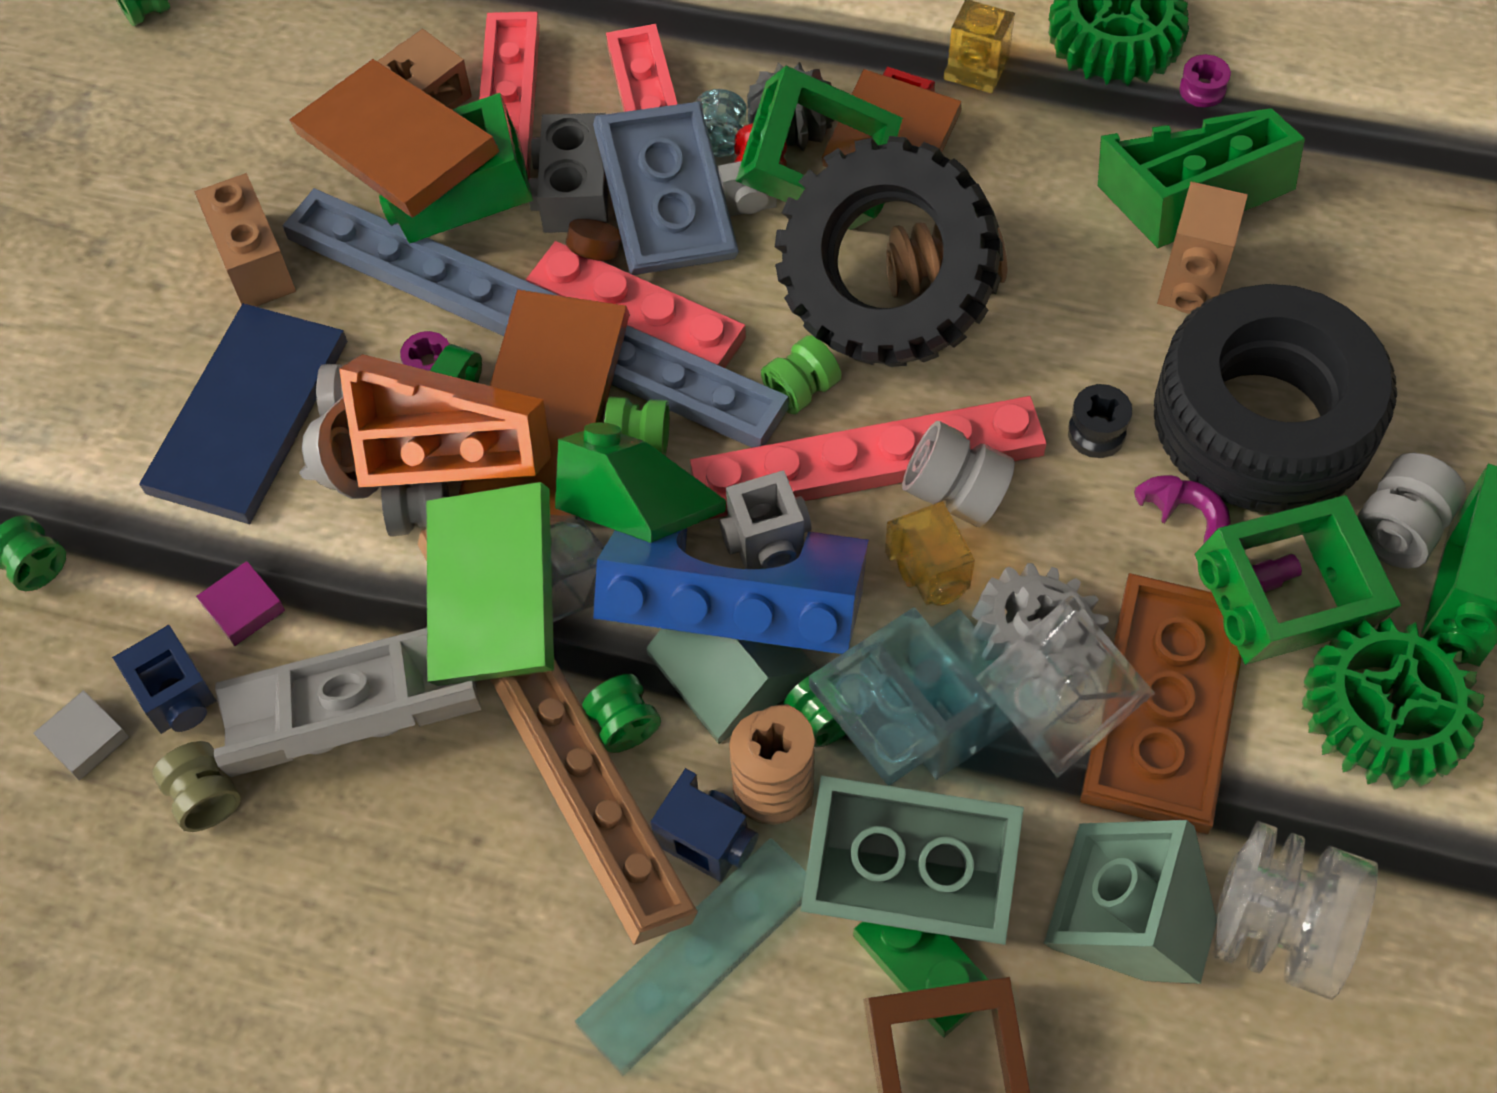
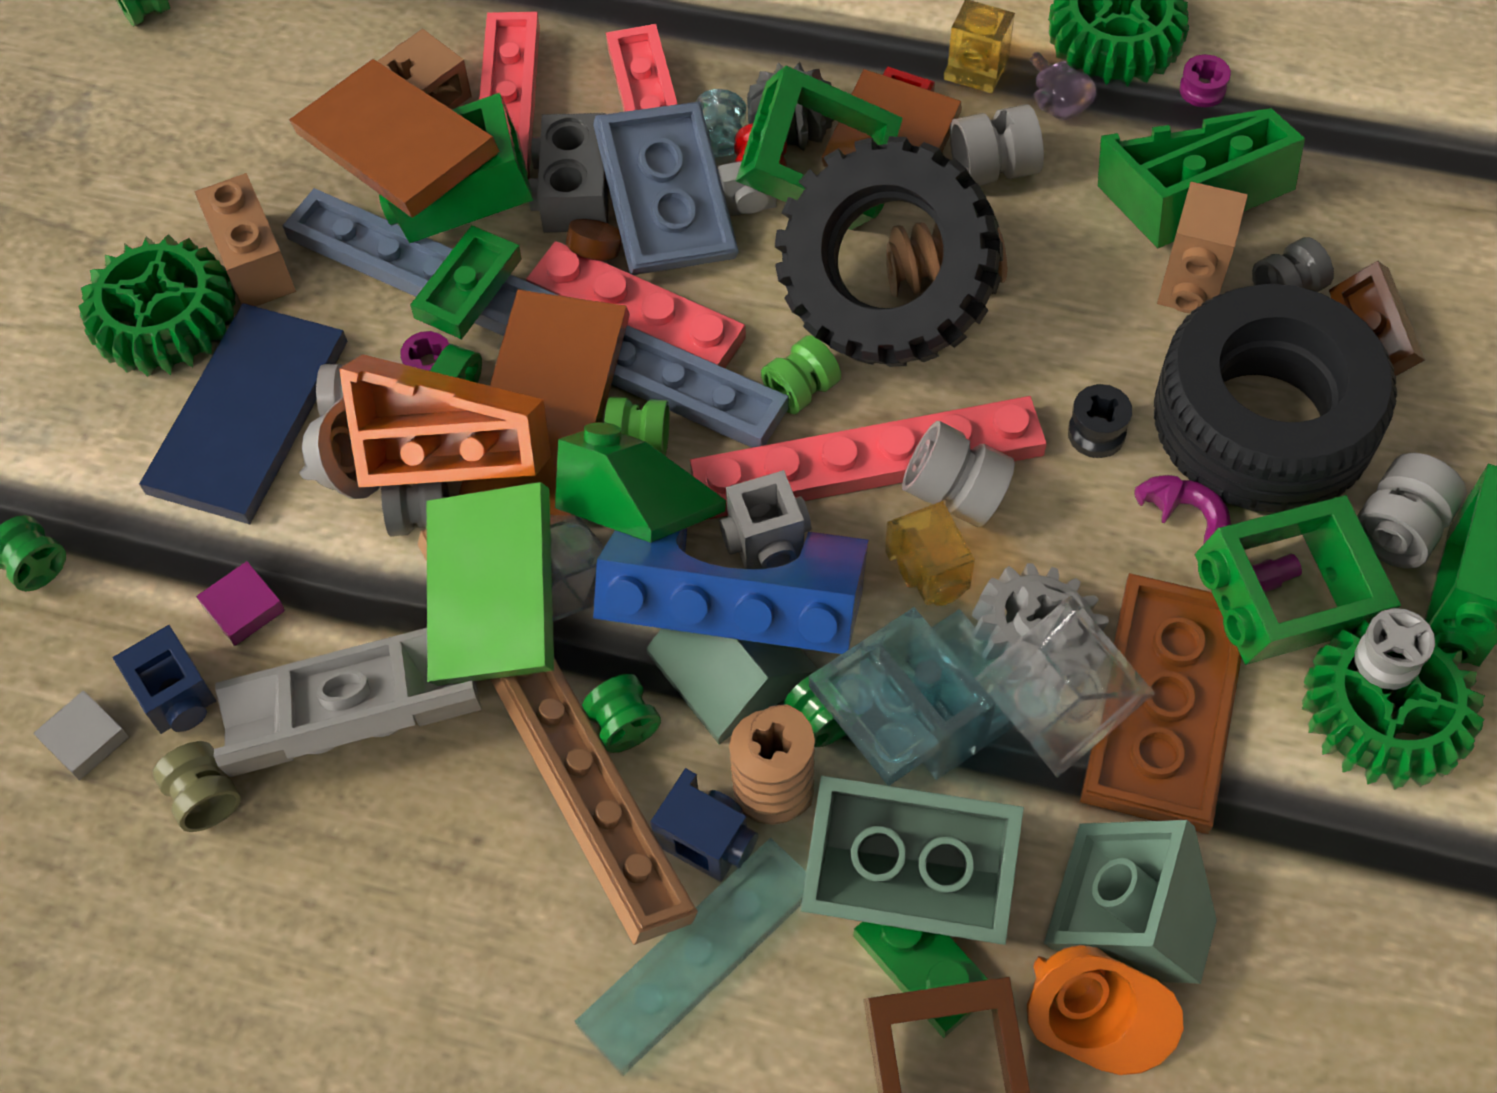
clear wheel [1213,821,1378,1000] -> none
none -> green gear [78,234,236,377]
none -> green plate [410,225,522,340]
none -> light grey wheel [950,104,1044,186]
none -> orange piece [1027,945,1184,1075]
none -> piece [1030,52,1096,120]
none -> dark grey wheel [1252,237,1334,292]
none -> reddish brown plate [1329,261,1425,376]
none -> light grey wheel [1354,608,1435,689]

